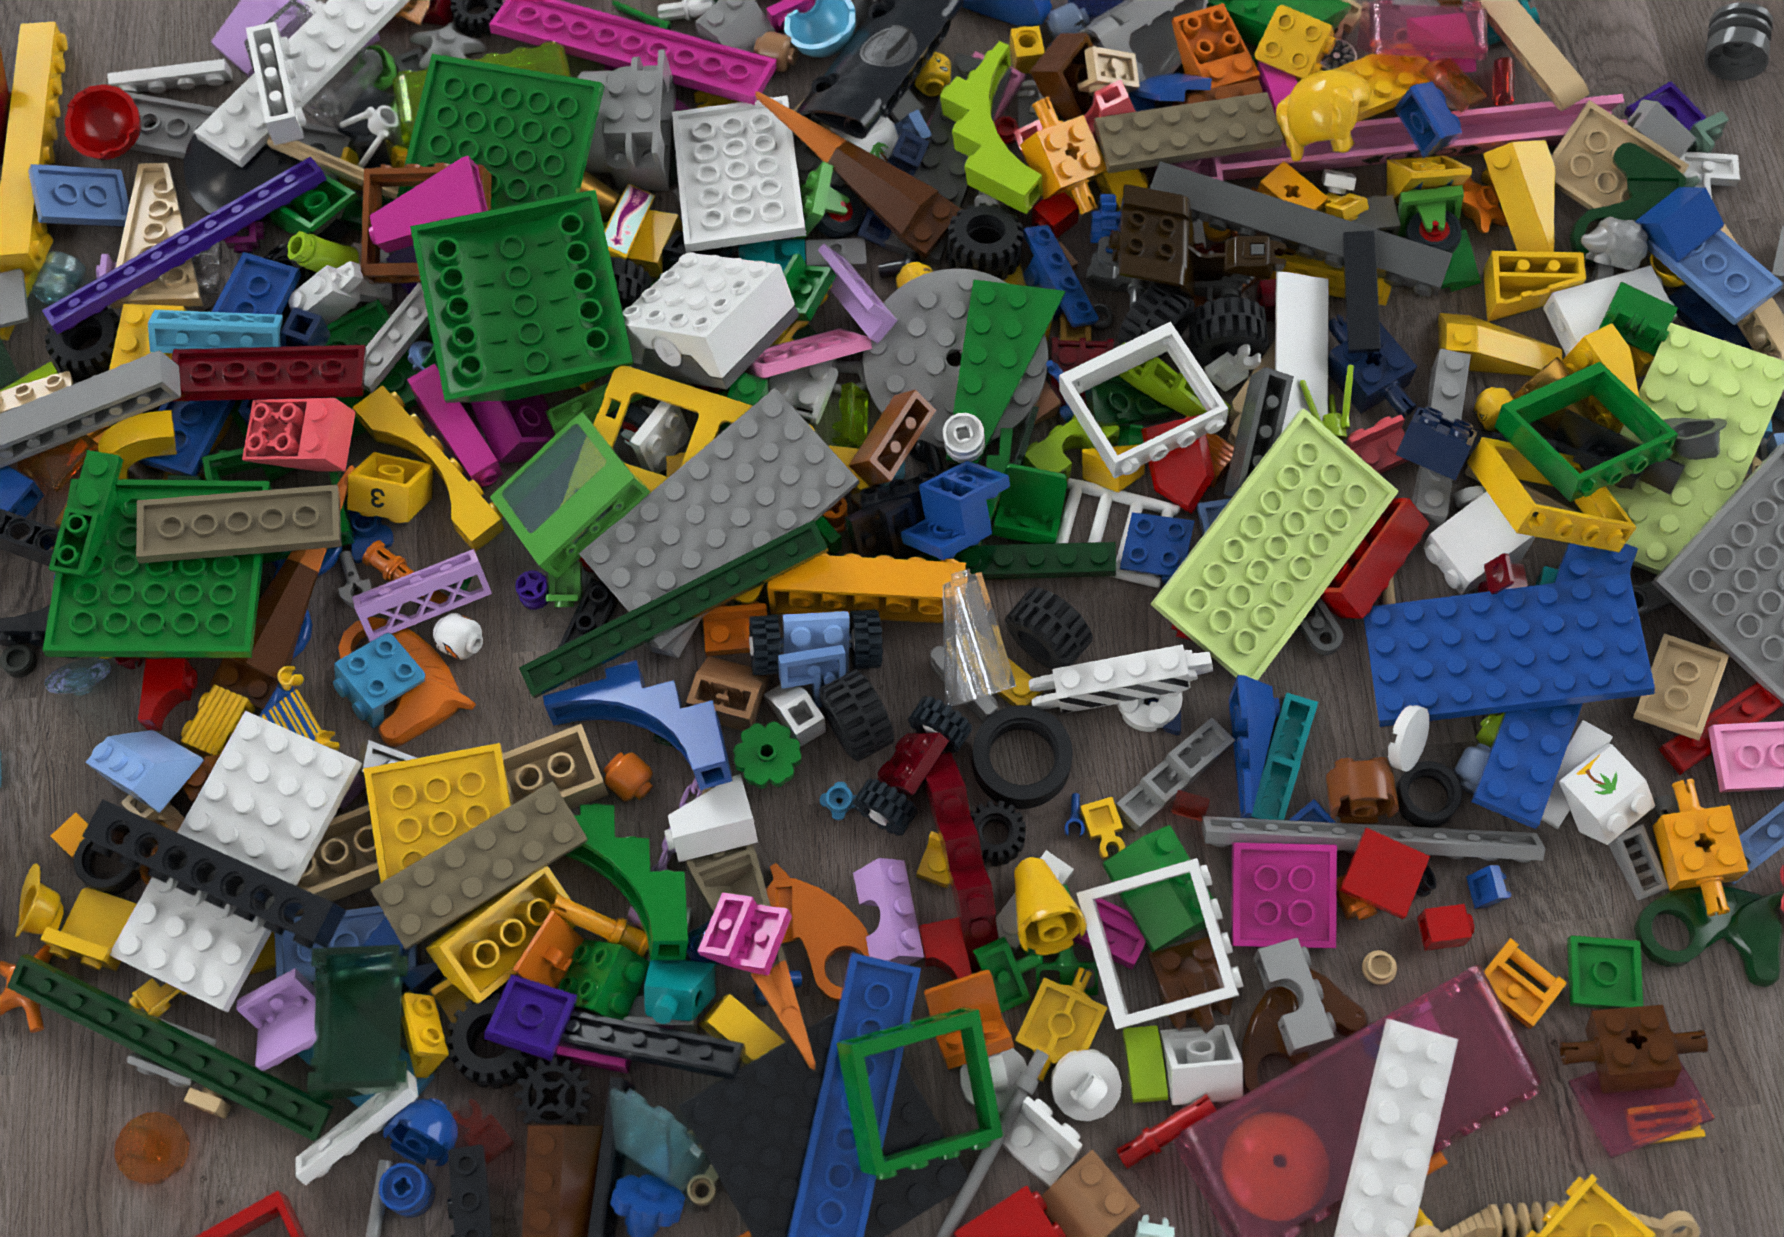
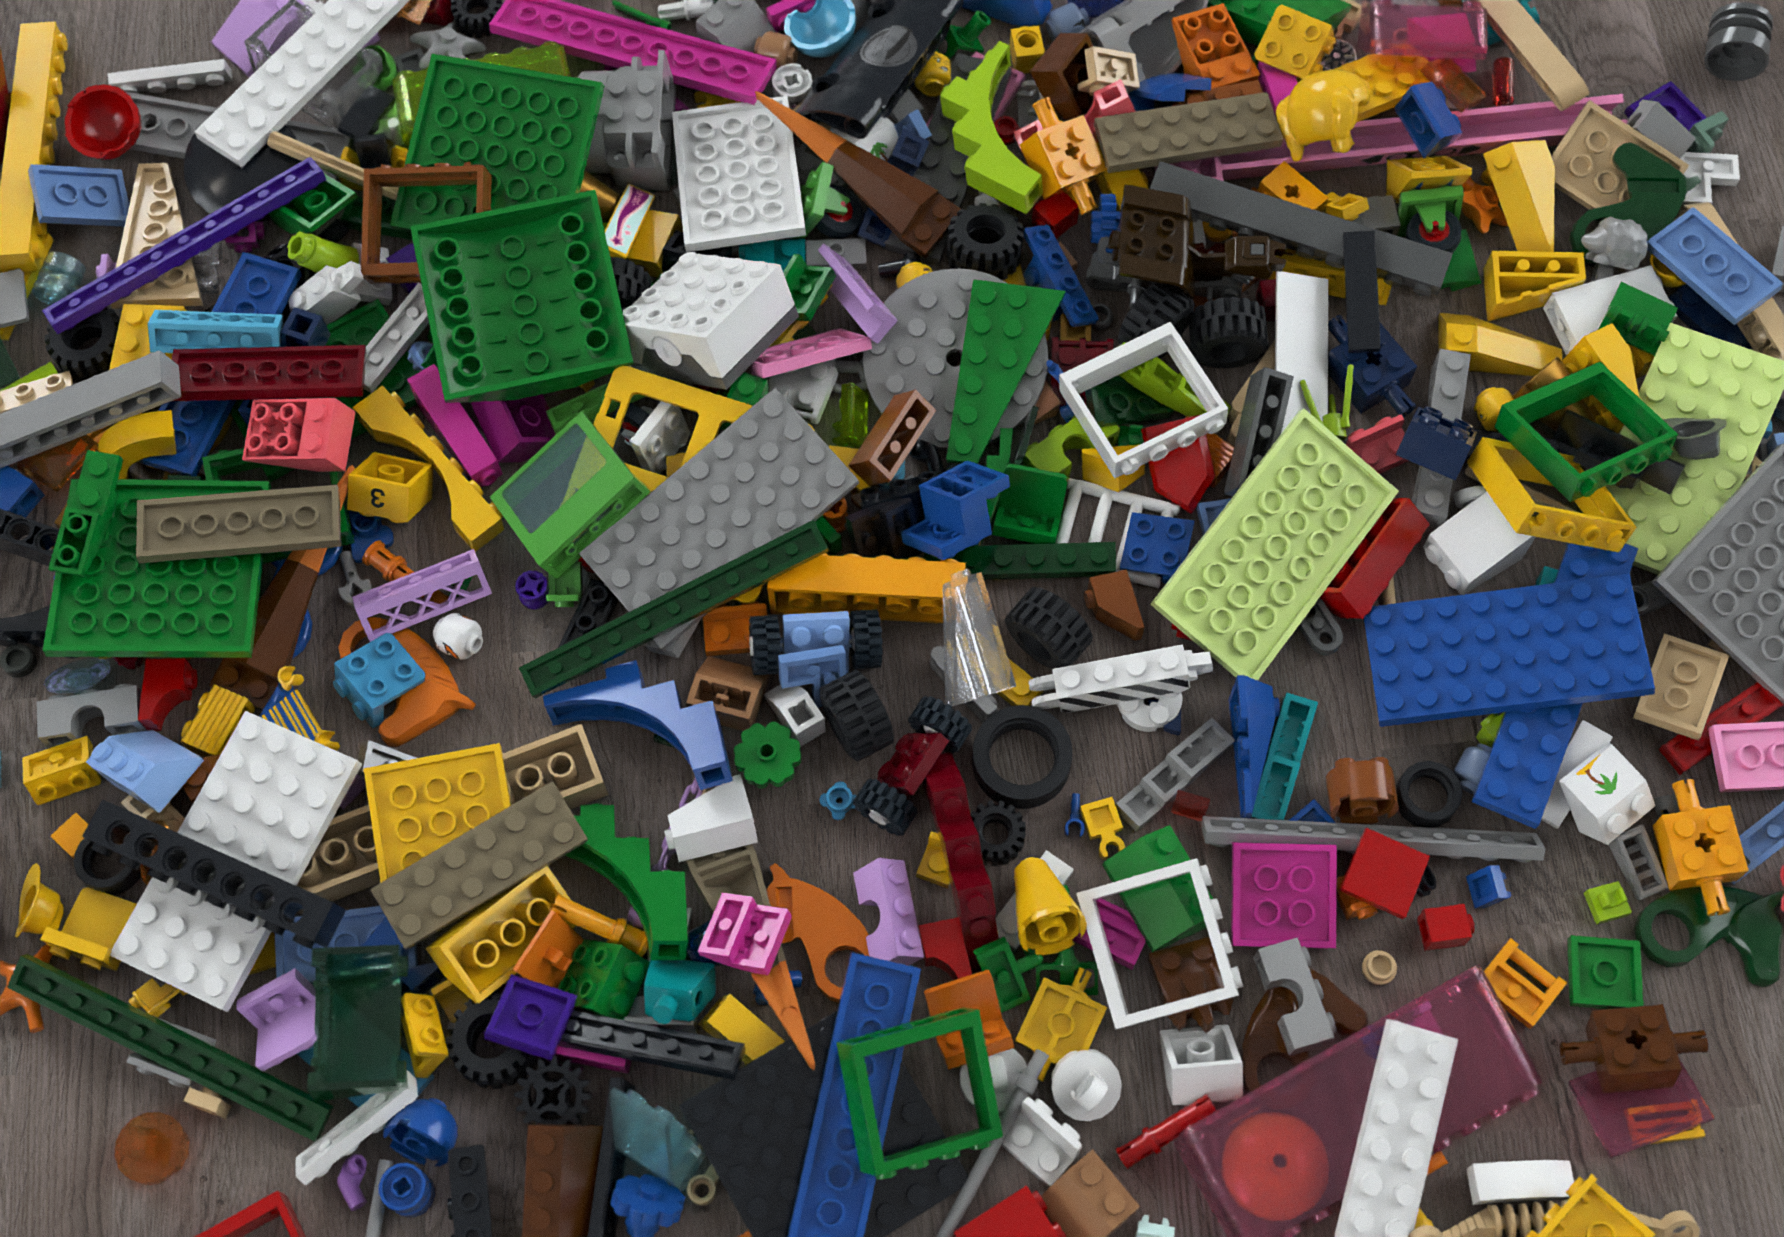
white brick [246,22,307,145] -> none
white plant [340,105,398,168] -> none
dark pink slope [369,156,488,253] -> none
clear red plate [453,1099,514,1166] -> none
orange head [603,752,653,802] -> none
white wheel [943,413,985,463] -> none
lime slope [1122,1025,1168,1103] -> none
white plate [1205,344,1261,392] -> none
white plate [1321,169,1356,194] -> none
white tile [1388,705,1429,772] -> none
dark red bracket [1478,553,1528,594] -> none
blue slope [1635,187,1724,263] -> none
none -> yellow bracket [22,736,101,805]
none -> light grey arch [36,684,146,748]
none -> medium lavender arm [337,1154,367,1211]
none -> white wheel [772,63,812,110]
none -> green bracket [936,10,991,59]
none -> dark orange slope [1084,569,1145,641]
none -> white slope [1466,1160,1574,1205]
none -> lime tile [1583,881,1632,925]

